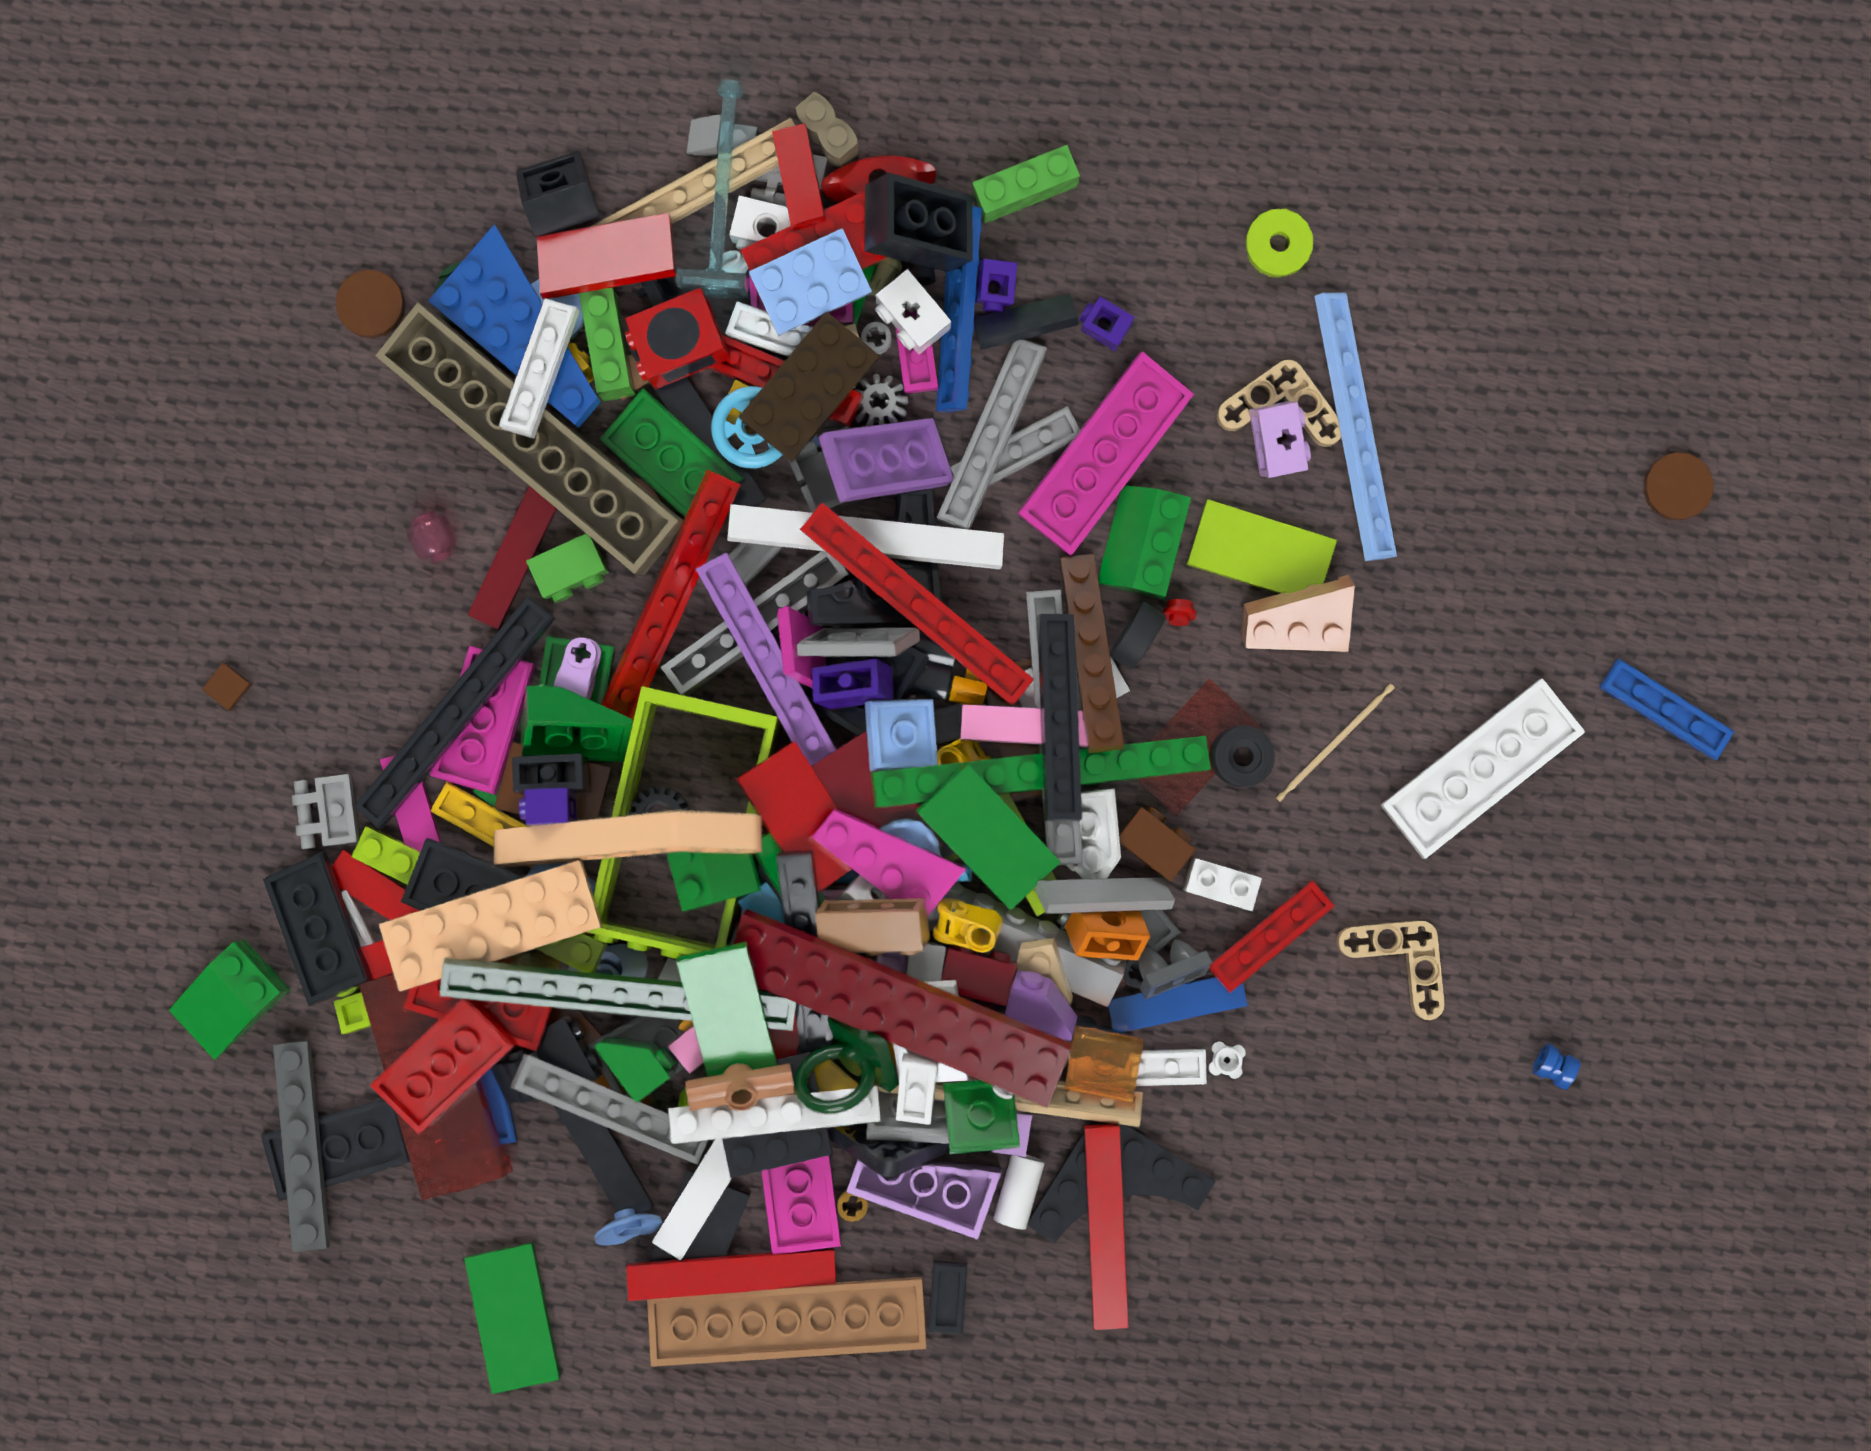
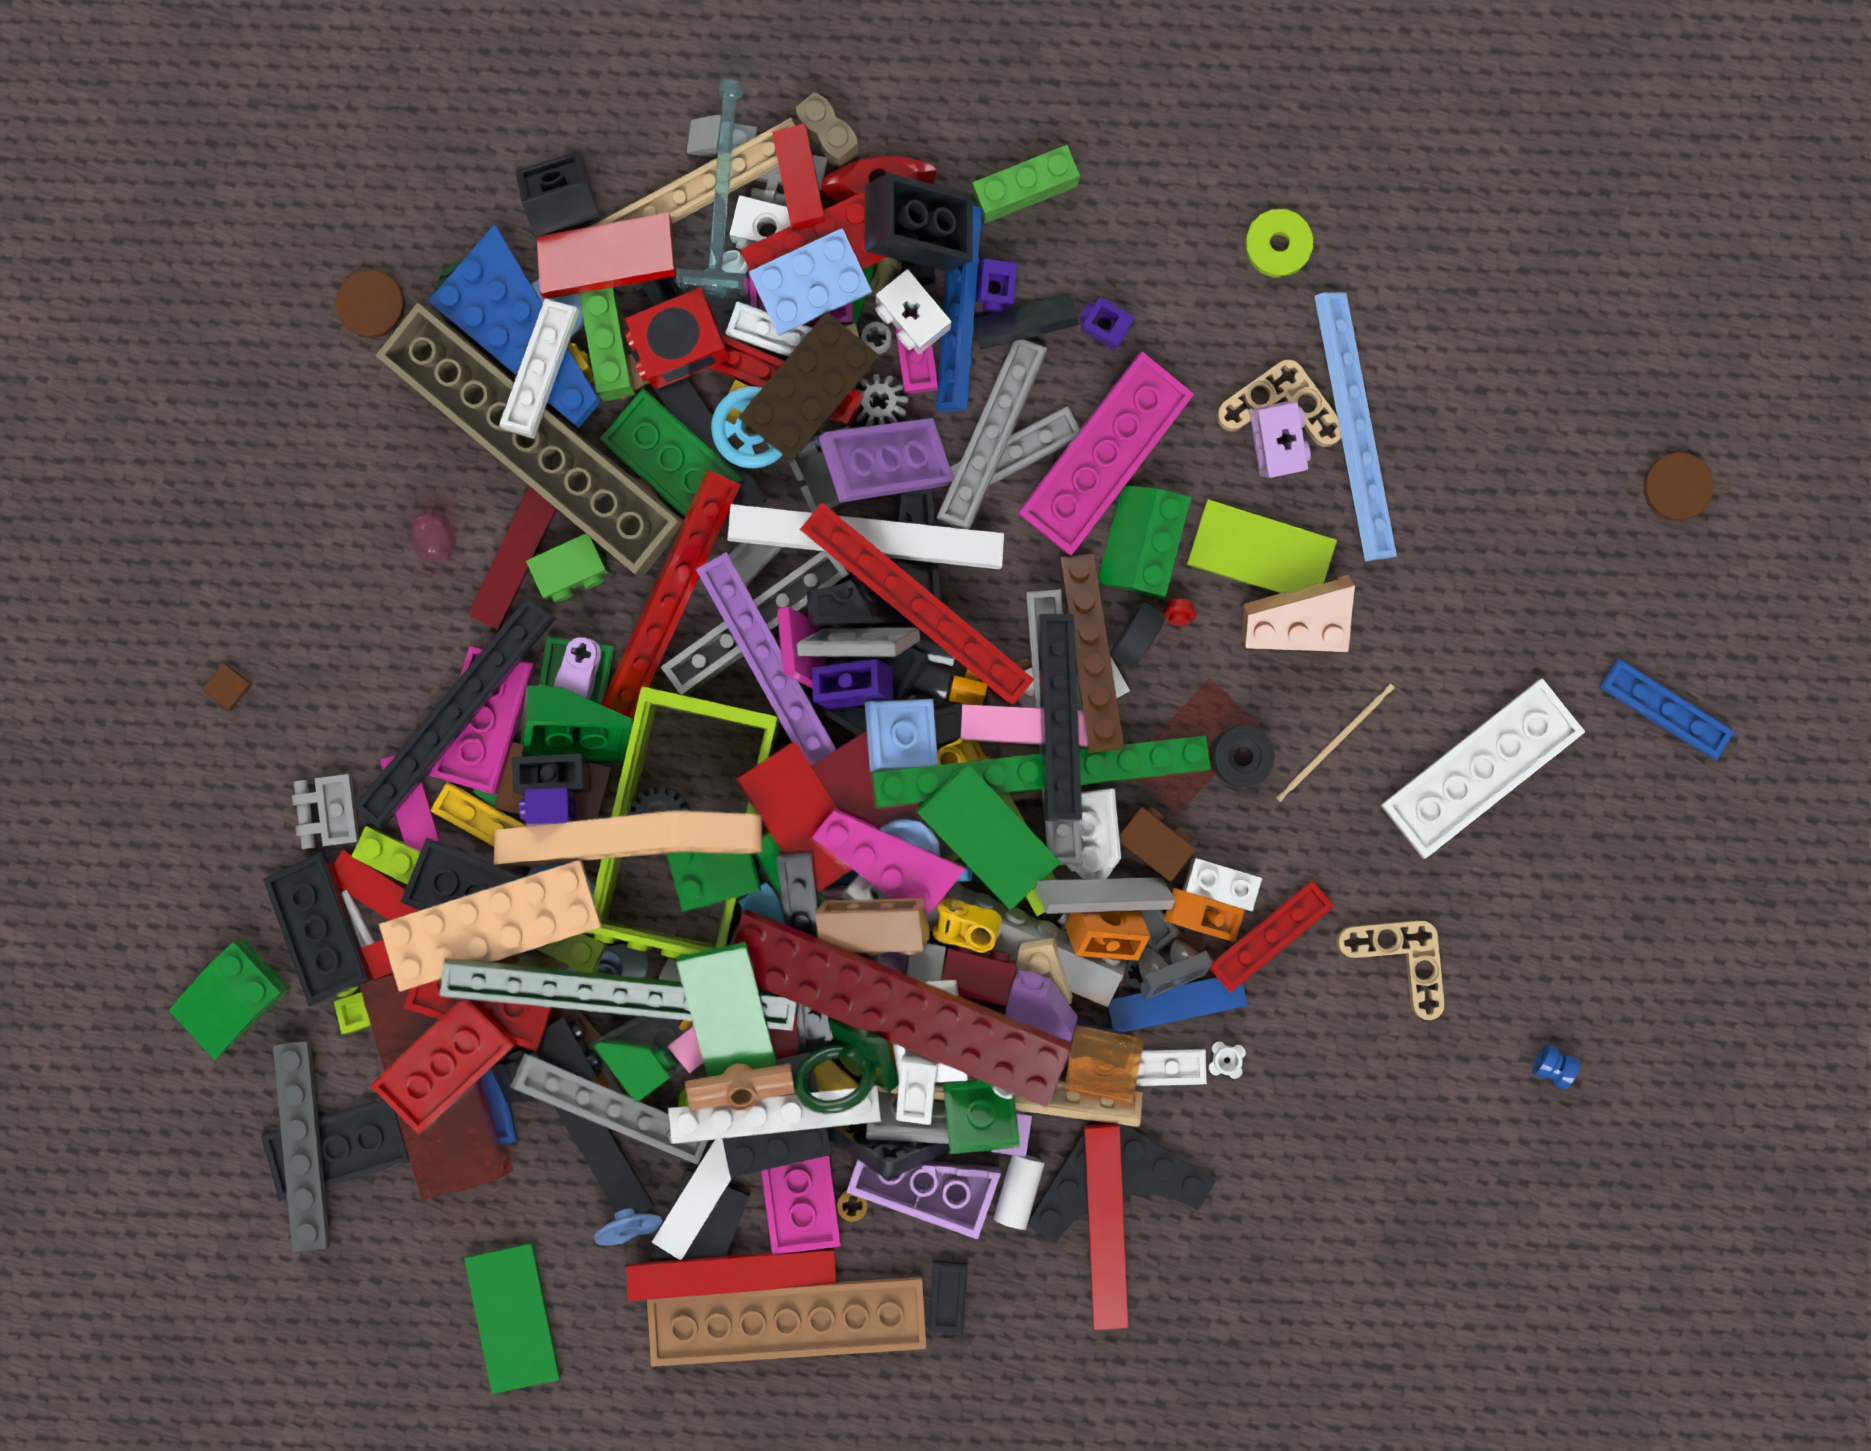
none -> orange slope [1164,888,1245,942]

